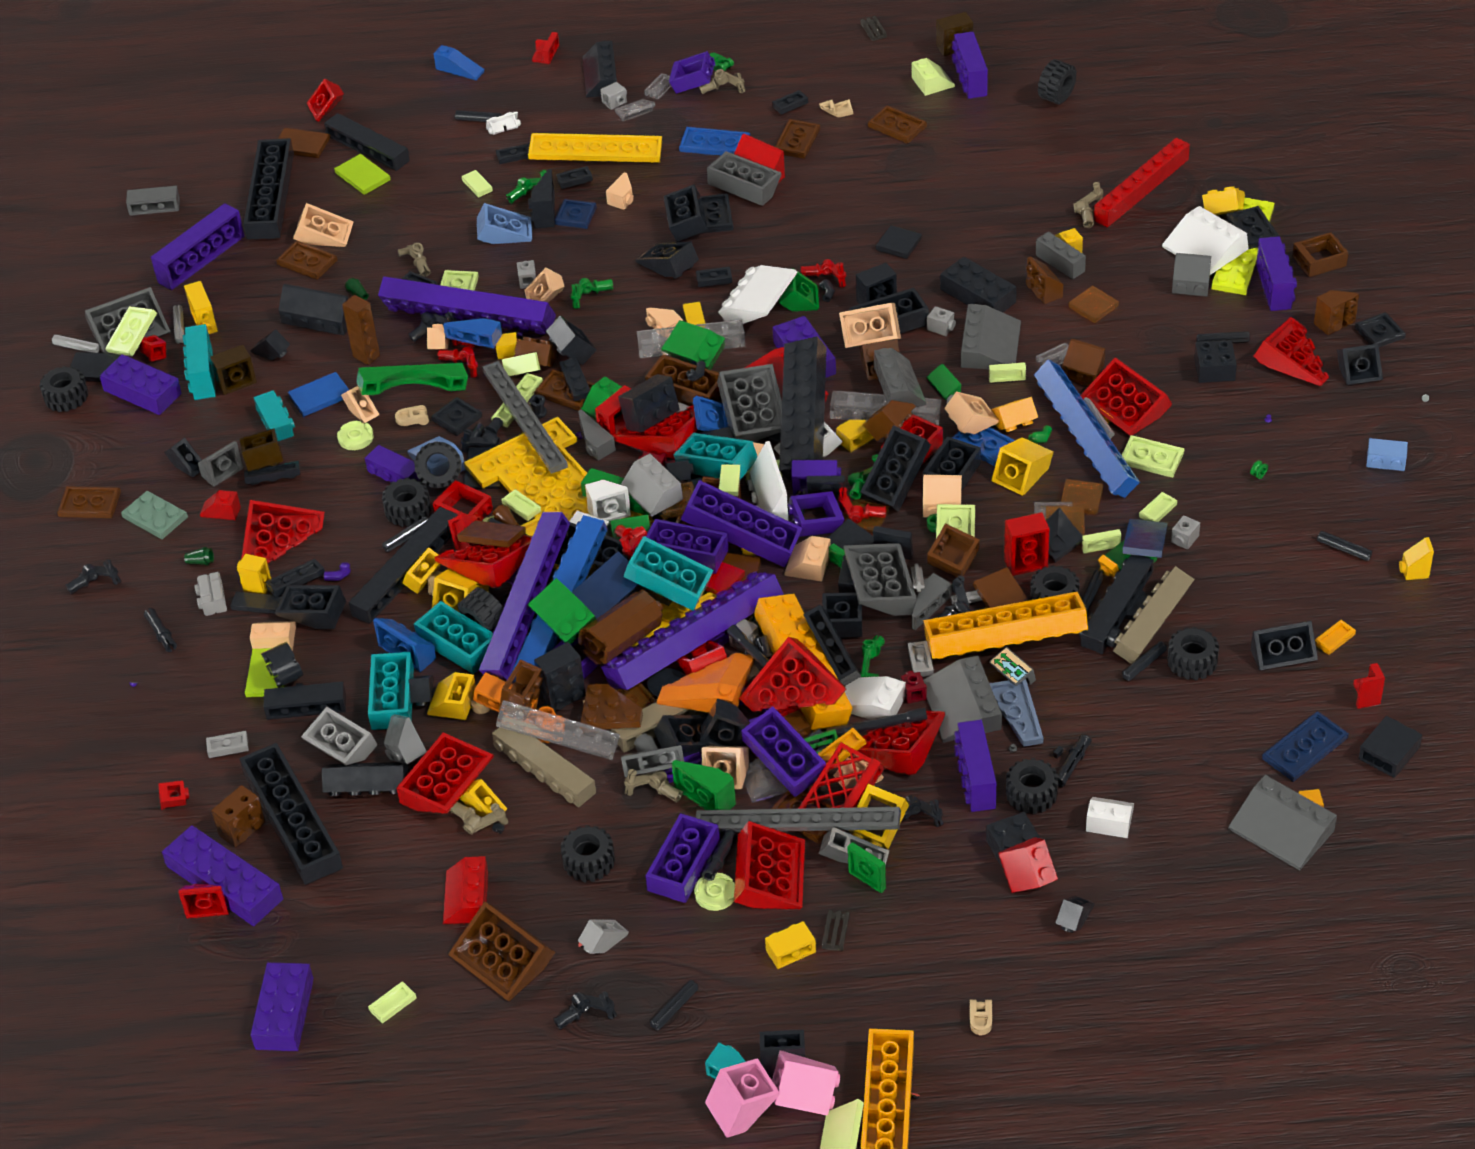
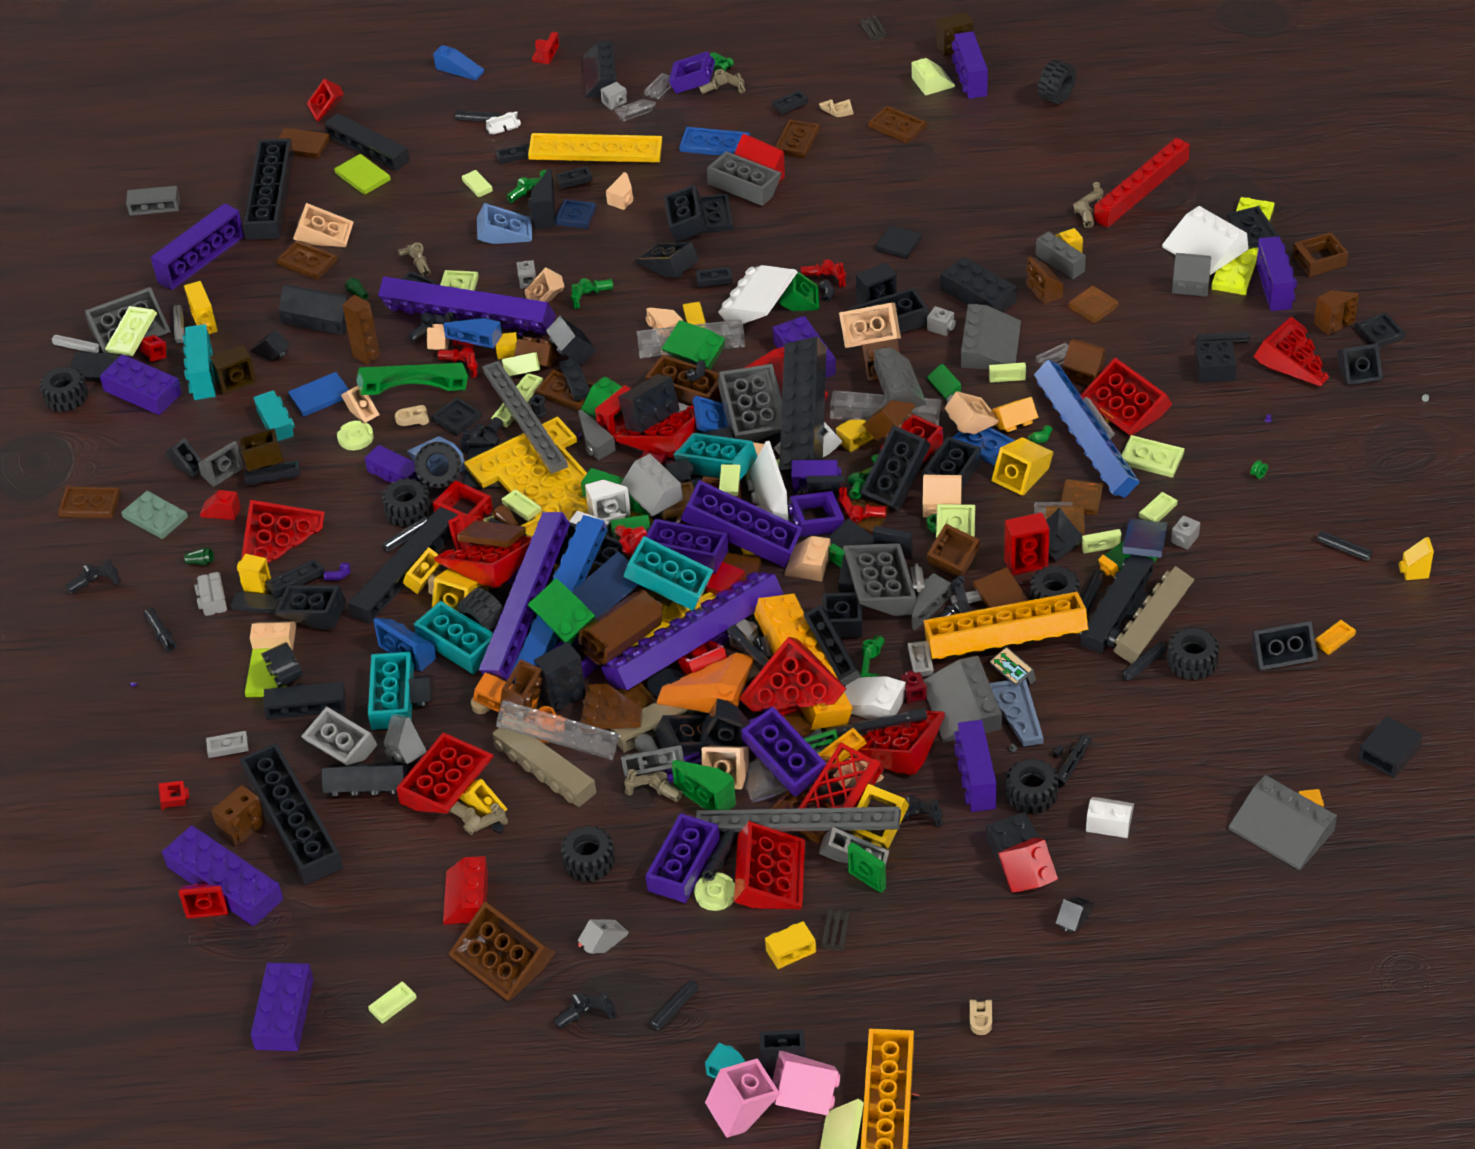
yellow slope [427,672,476,720] -> none
yellow slope [1202,187,1245,216] -> none
dark blue tile [1262,711,1349,782] -> none
red panel [1353,663,1385,709] -> none
medium blue brick [1366,438,1408,471] -> none

